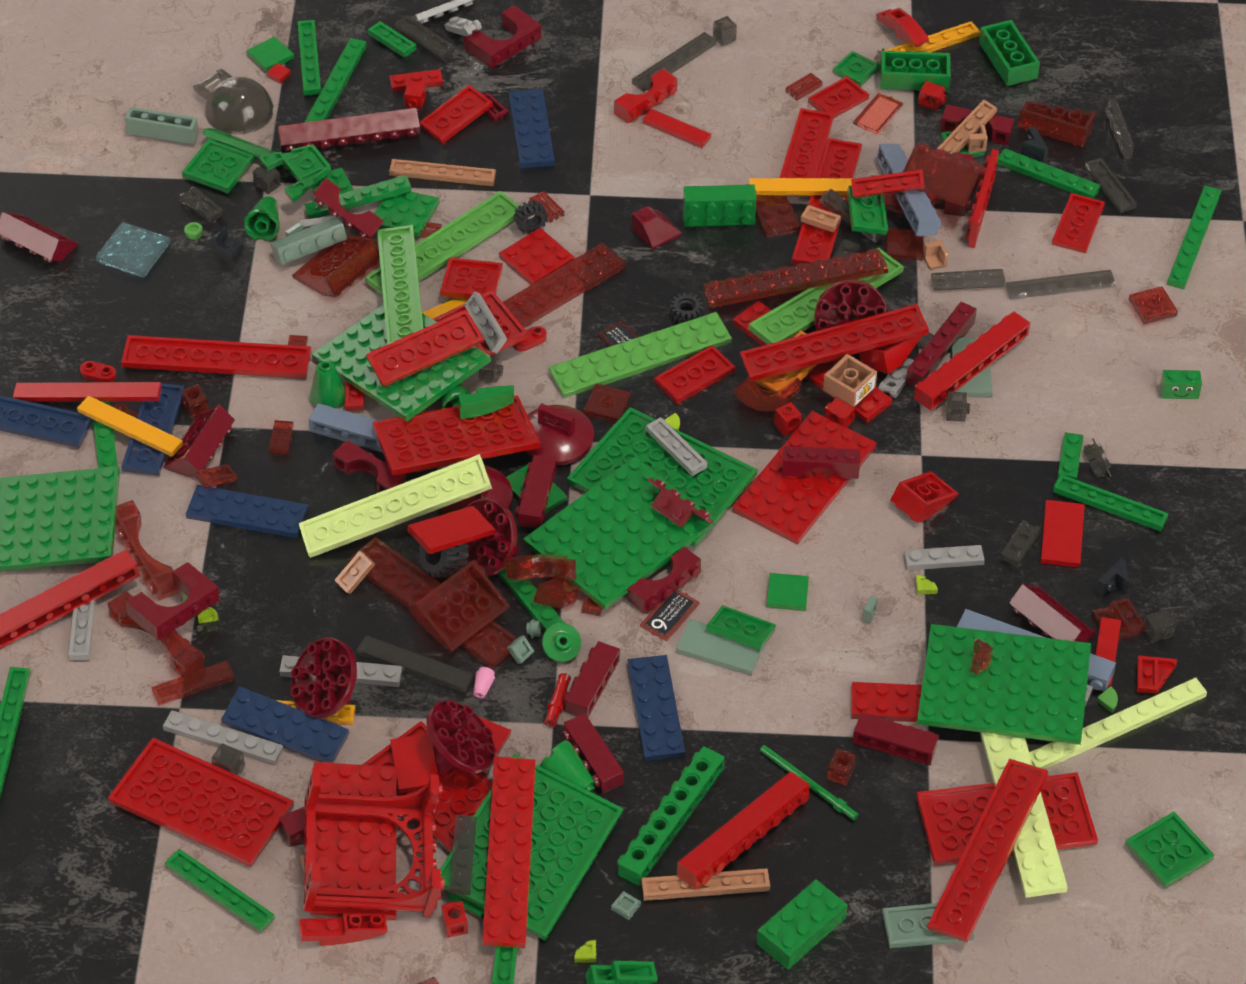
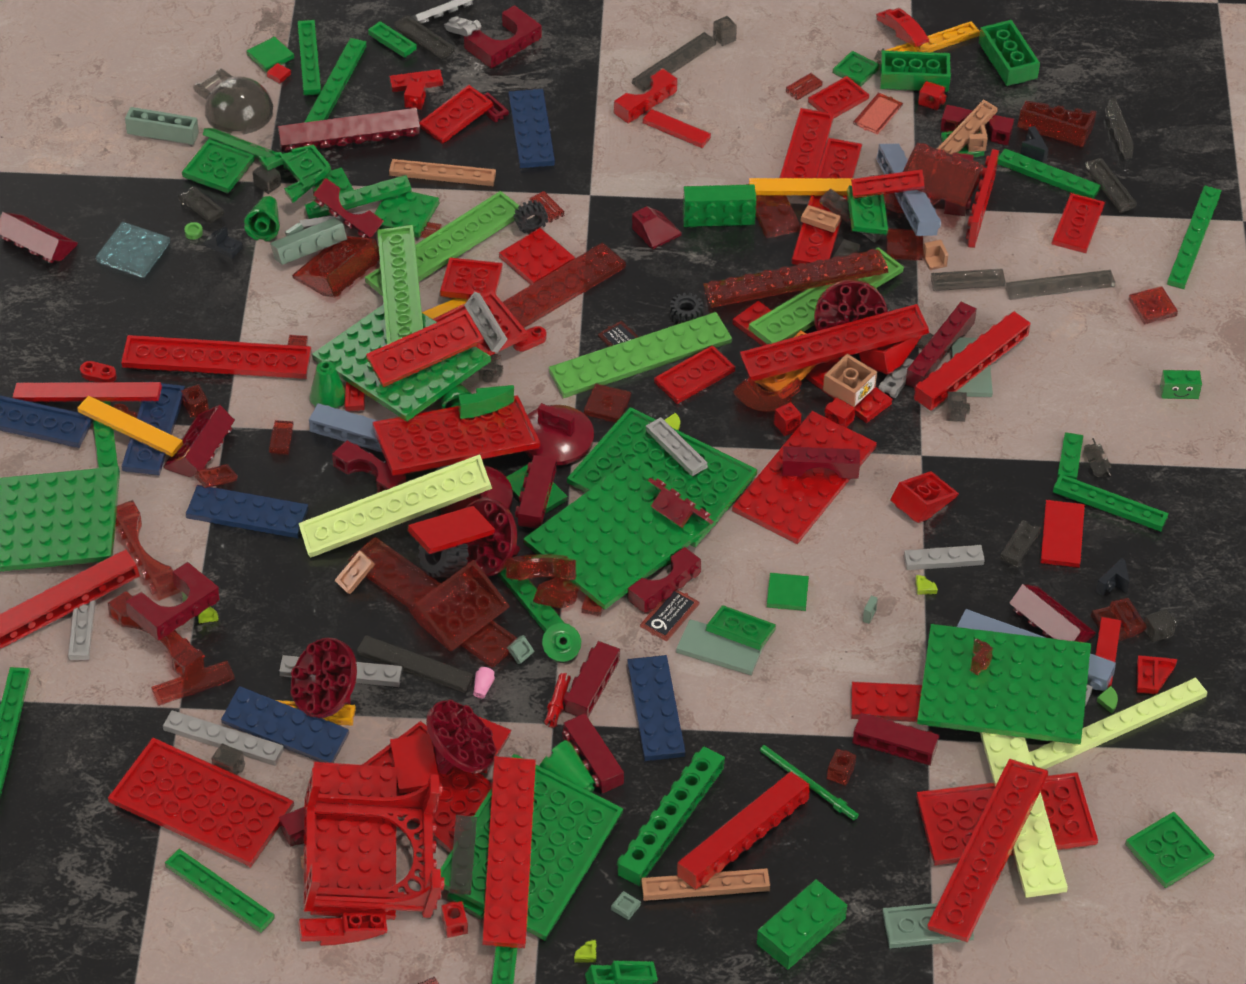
sand green plate [527,619,541,639] -> none

